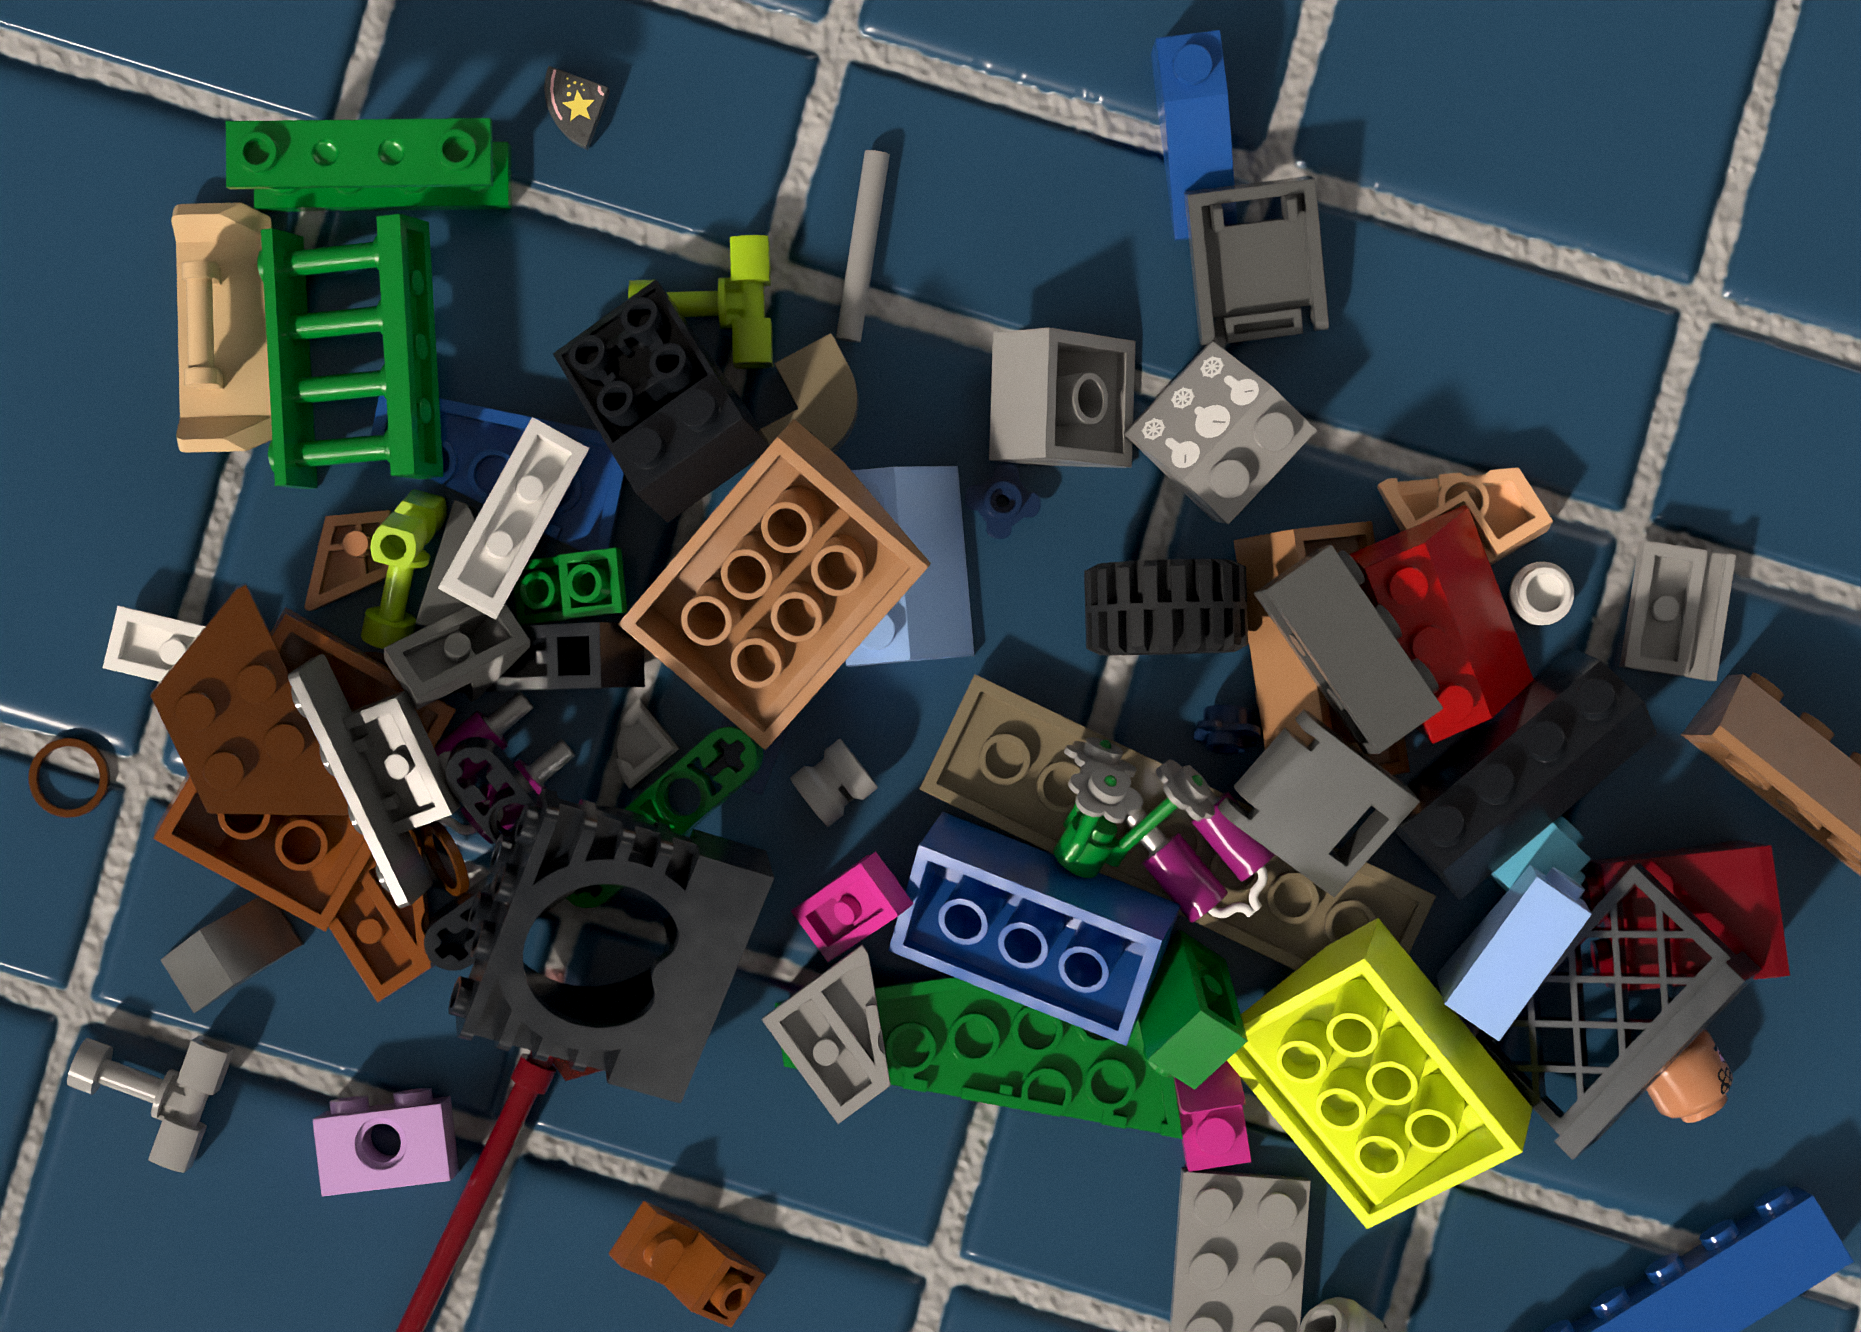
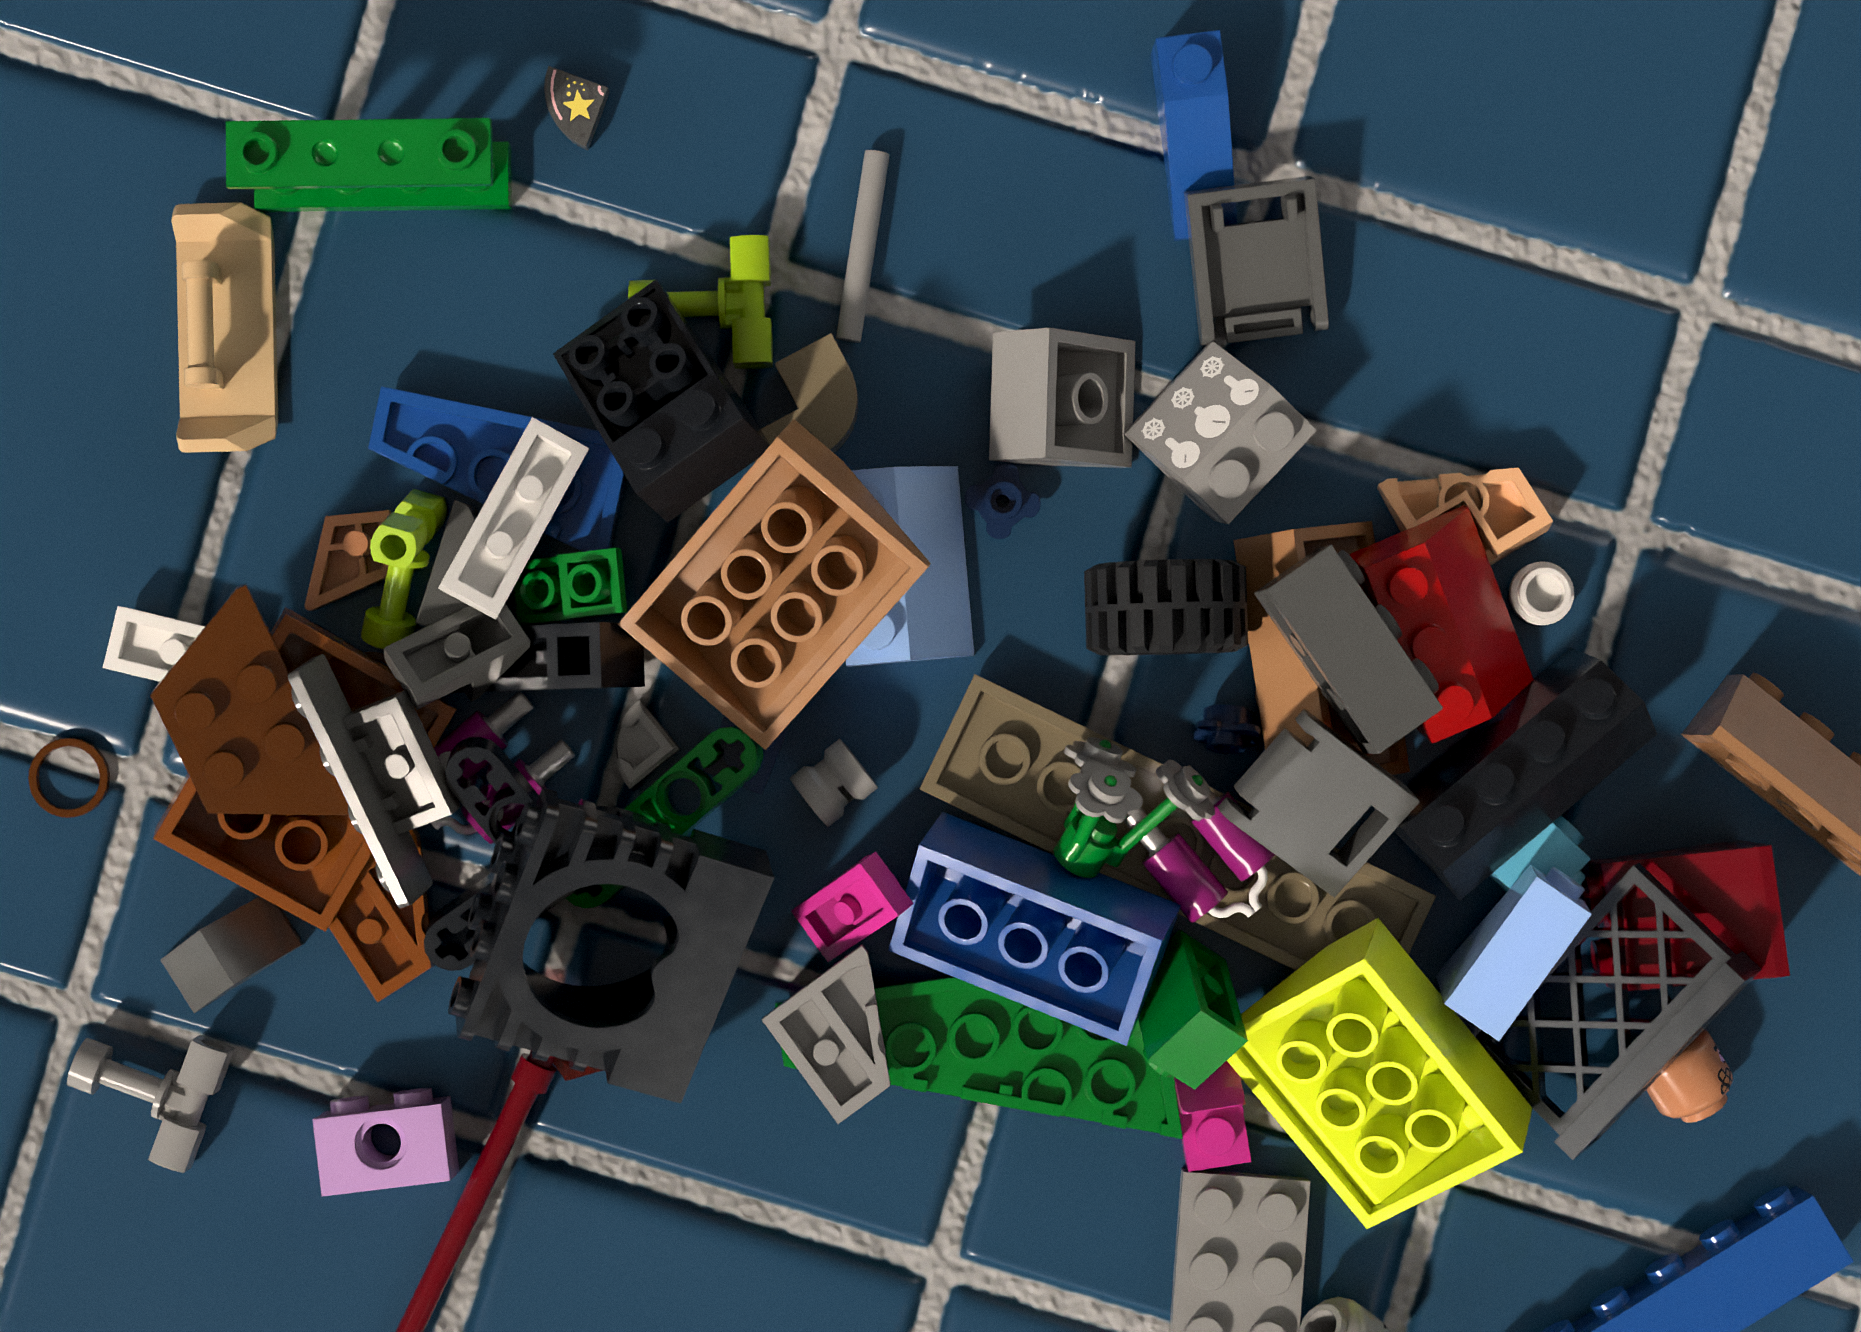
green fence [257,214,444,489] -> none
reddish brown piece [420,821,469,896] -> none
dark orange slope [608,1201,766,1328] -> none
light grey plate [1619,540,1736,682] -> none

